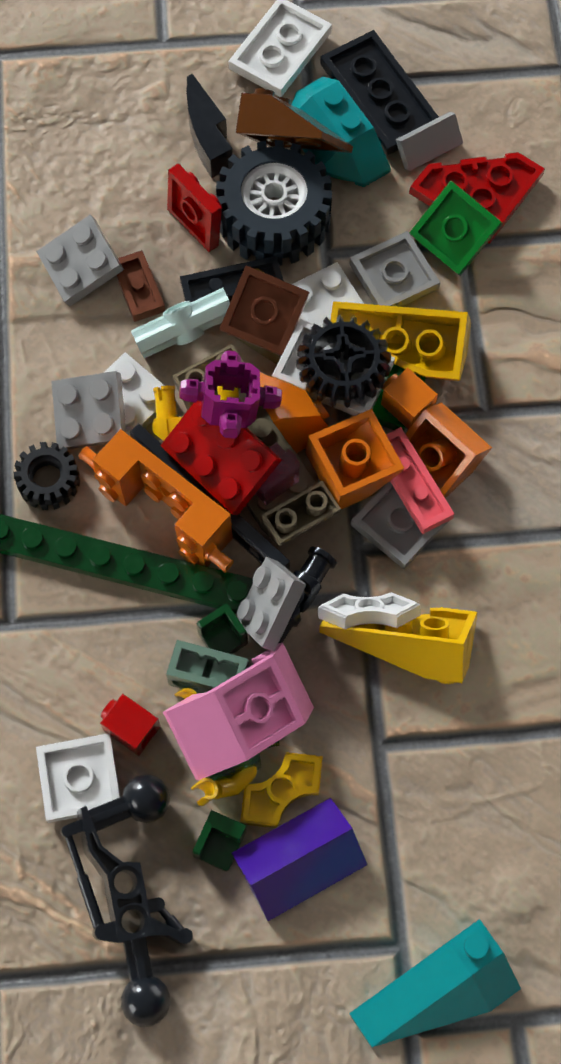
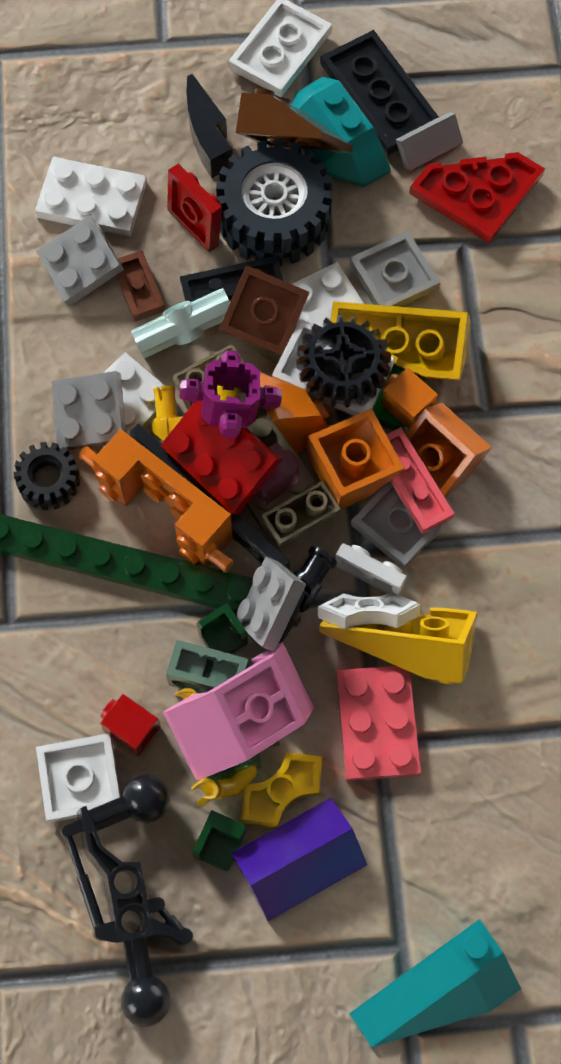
green plate [409,181,503,276] -> none
none -> white plate [35,157,147,237]
none -> white plate [335,543,406,595]
none -> coral plate [336,666,421,782]

